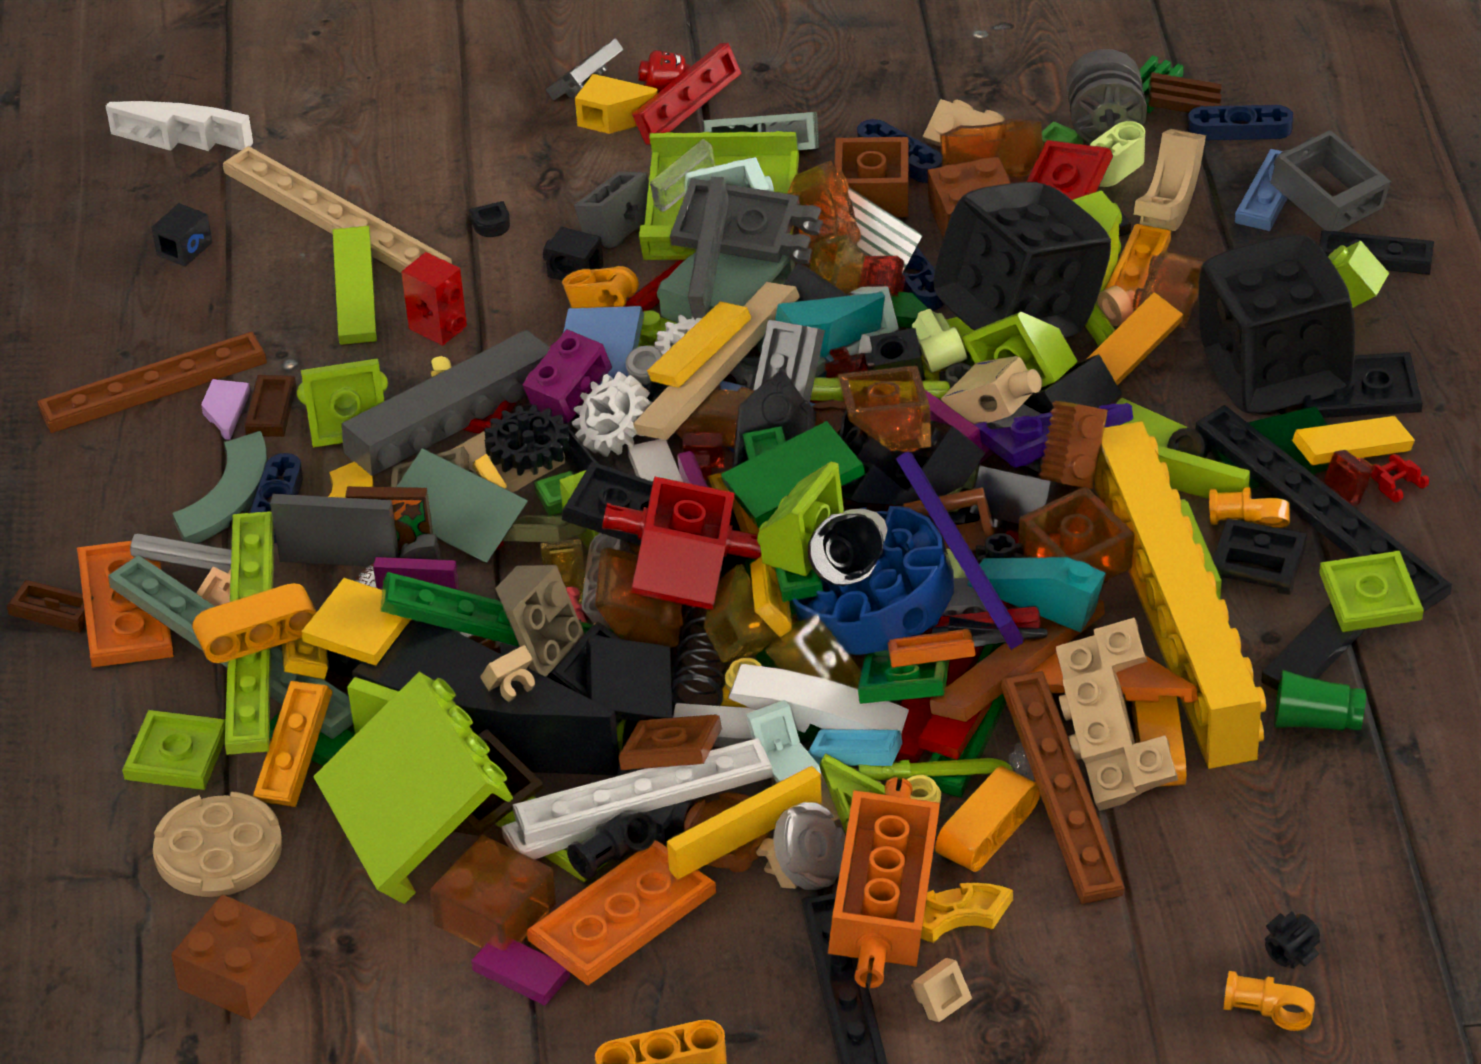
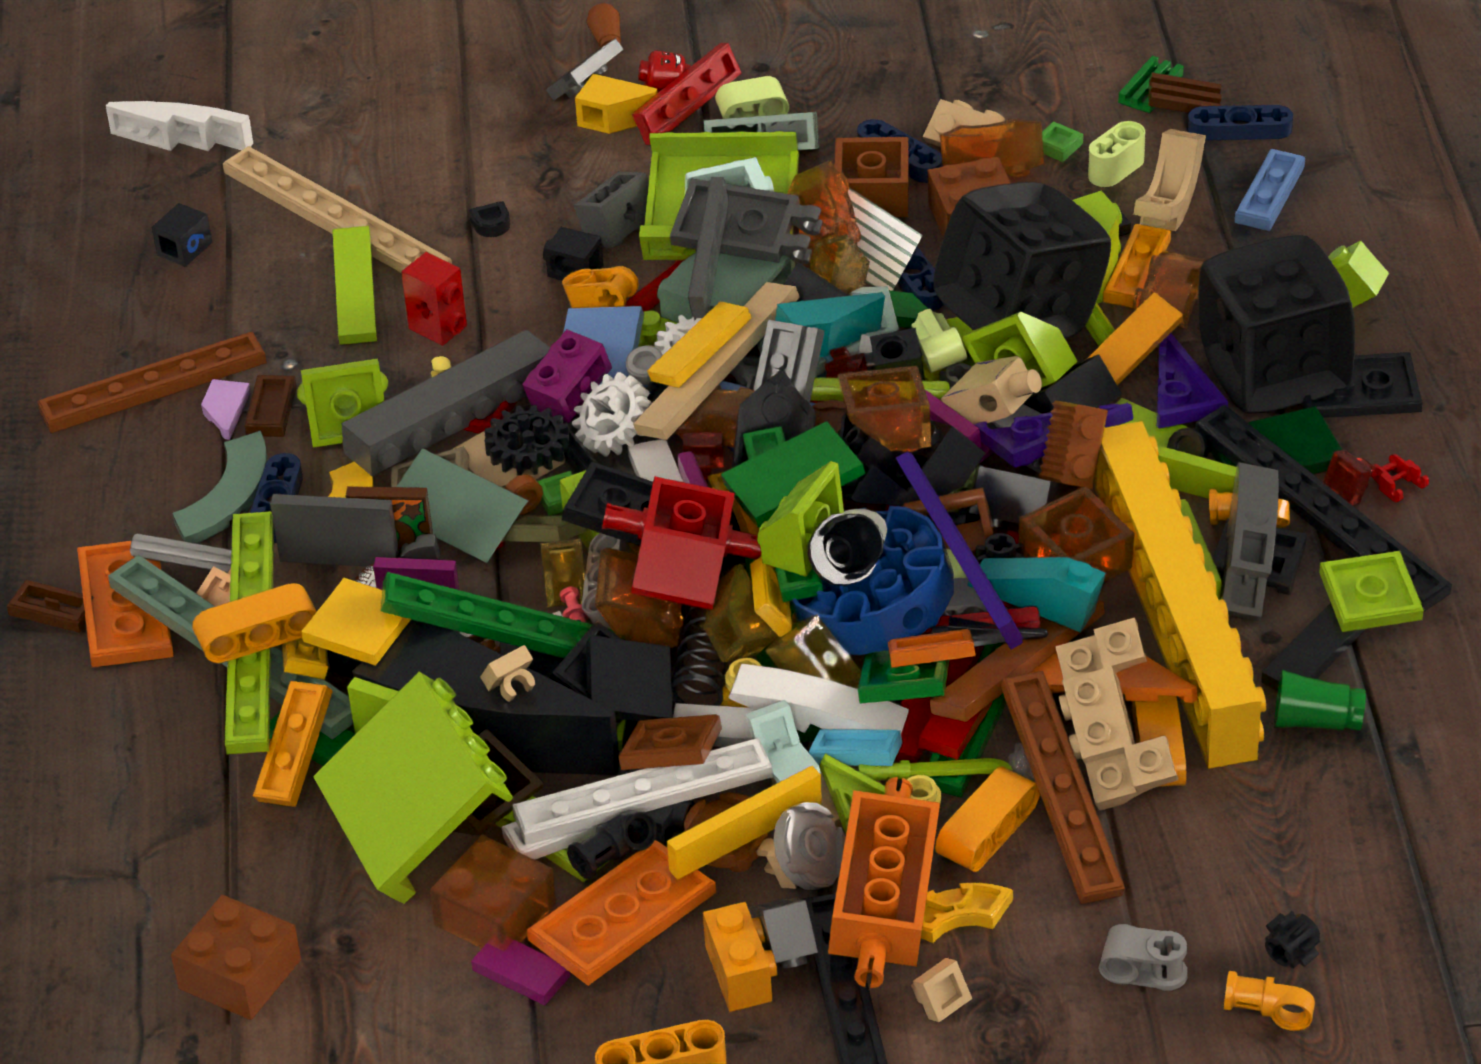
lime tile [122,710,226,790] -> none
tan tile [153,791,282,897] -> none
yellow tile [472,454,507,489] -> none
dark tan slope [495,565,584,677] -> none
clear tile [650,139,715,212] -> none
clear red tile [859,256,906,296] -> none
red tile [1026,140,1114,200] -> none
flat silver wheel [1066,49,1147,143] -> none
light nougat tile [1097,285,1138,326] -> none
dark grey window [1270,130,1391,232] -> none
yellow tile [1292,416,1415,465] -> none
black tile [1319,230,1434,275] -> none
none -> dark orange tile [504,474,543,515]
none -> dark orange cone [586,3,621,48]
none -> light orange brick [703,902,777,1012]
none -> yellowish green beam [715,76,789,119]
none -> dark grey slope [748,897,818,969]
none -> light grey piece [1099,924,1188,991]
none -> dark purple wing [1156,333,1228,429]
none -> dark grey slope [1220,462,1279,621]

